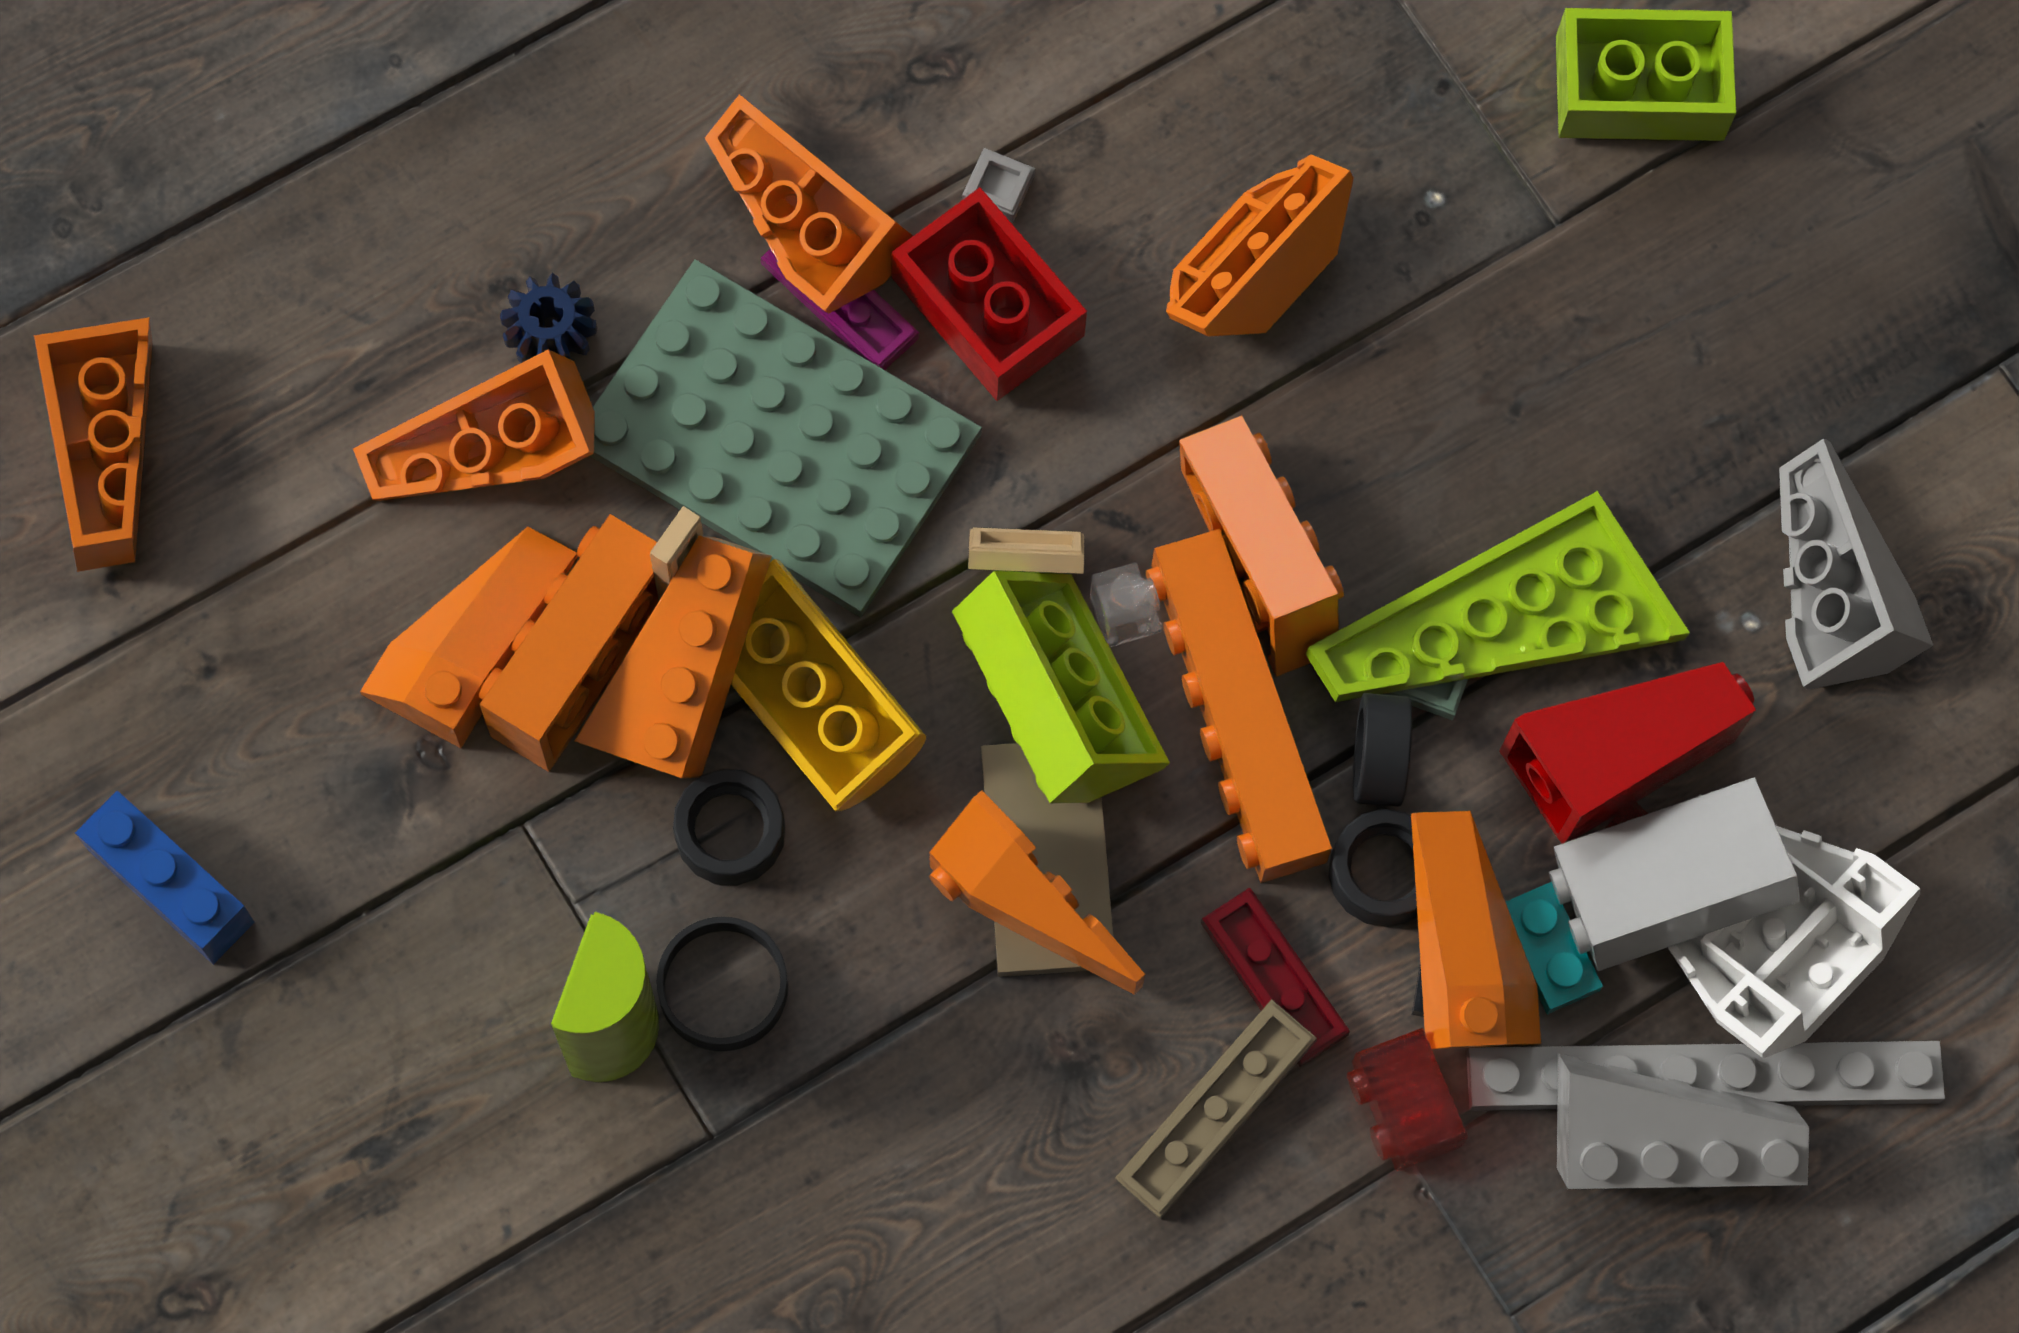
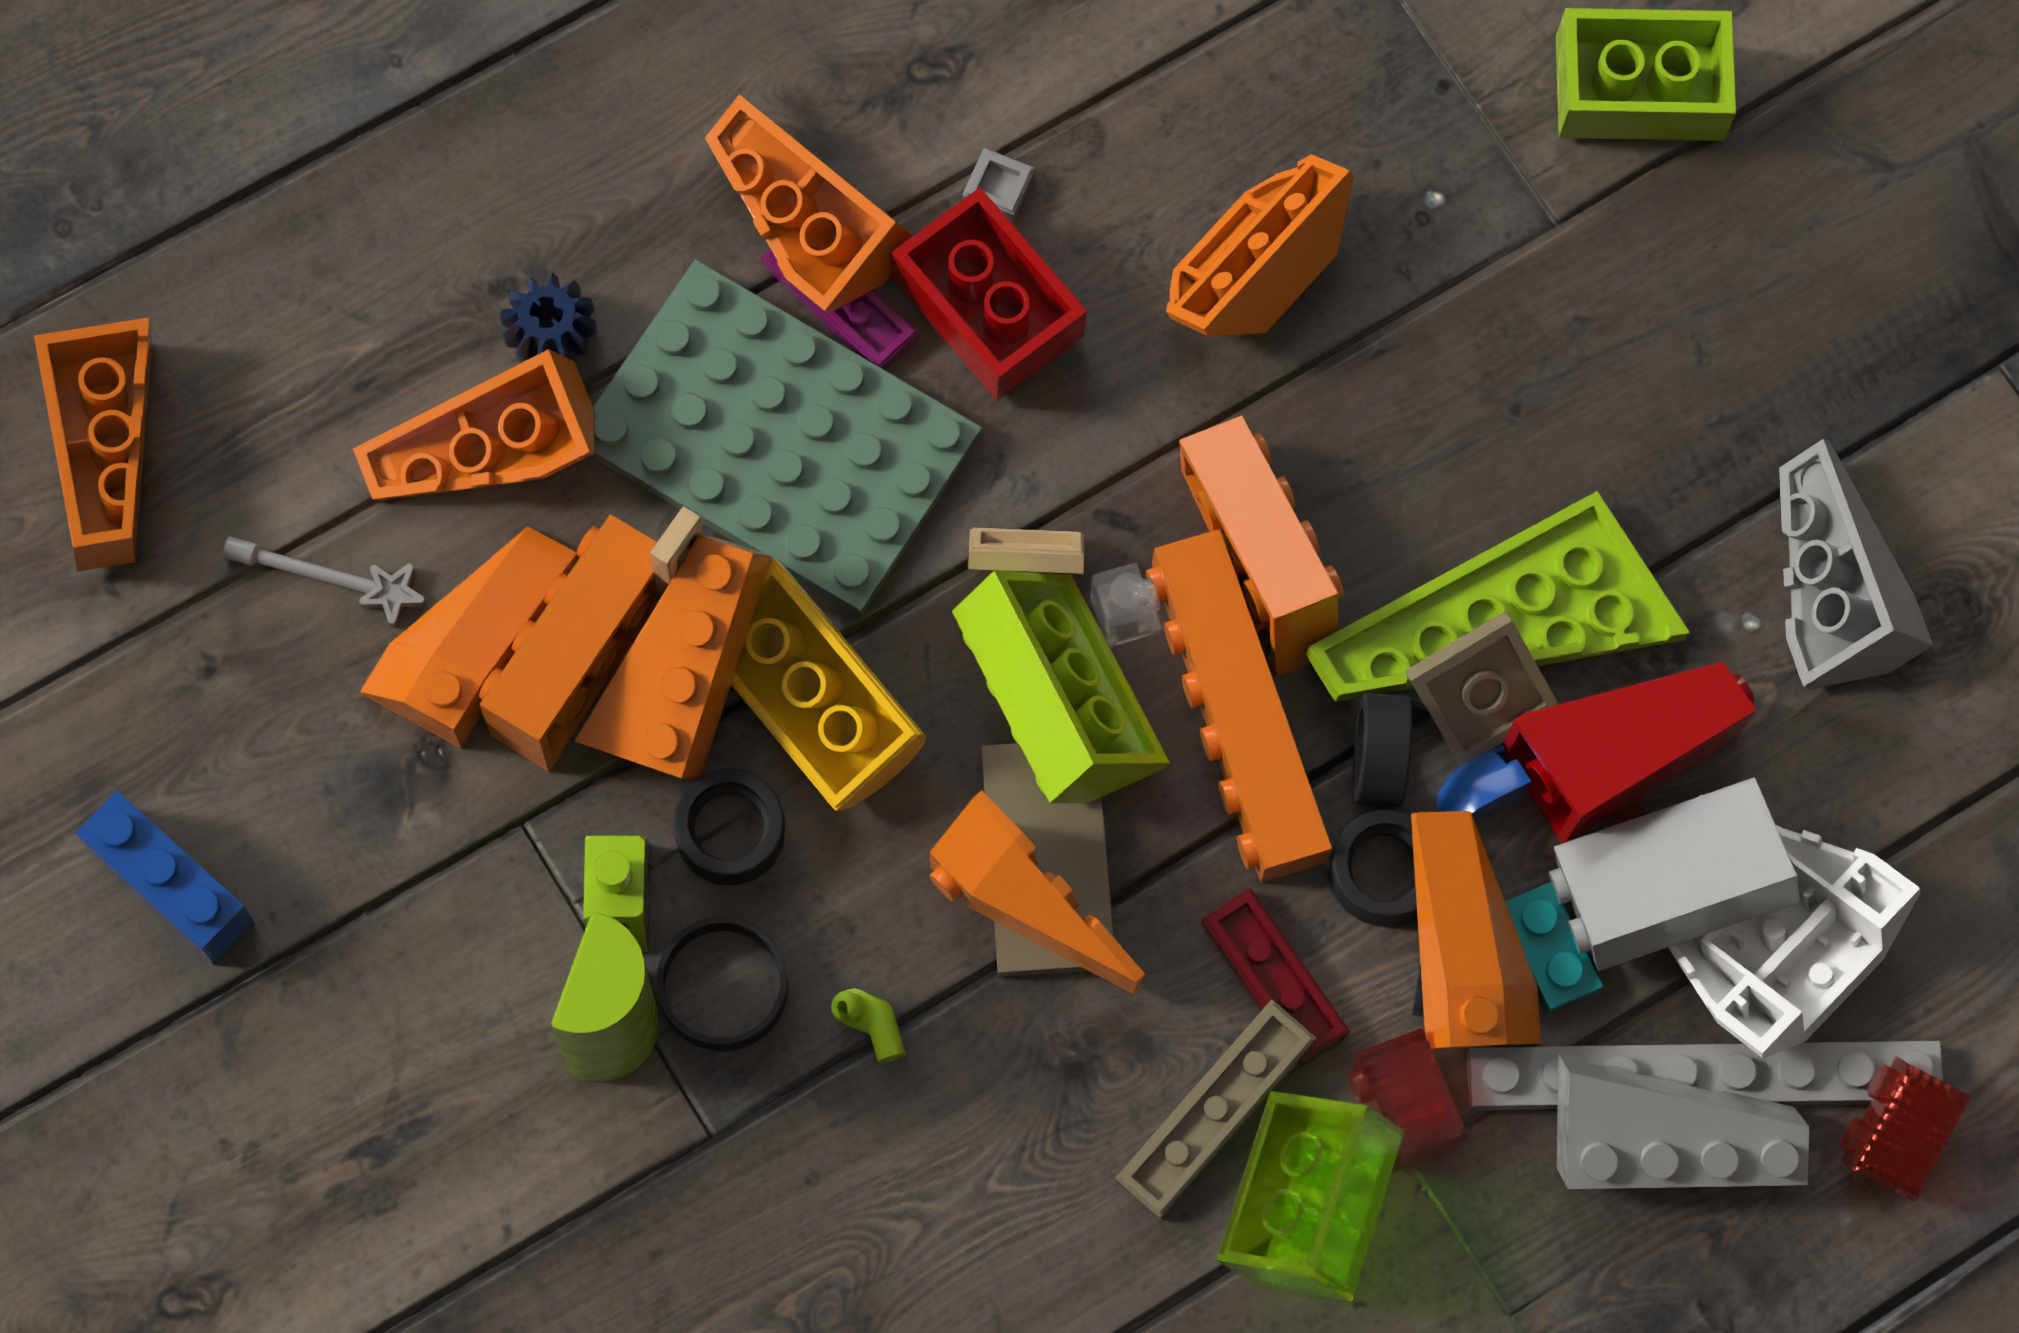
none -> light grey piece [223,536,425,627]
none -> lime torso [583,836,651,953]
none -> lime arm [831,988,906,1063]
none -> clear neon green brick [1216,1091,1404,1302]
none -> dark tan plate [1405,611,1559,767]
none -> blue brick [1436,745,1531,821]
none -> clear red brick [1840,1056,1971,1202]

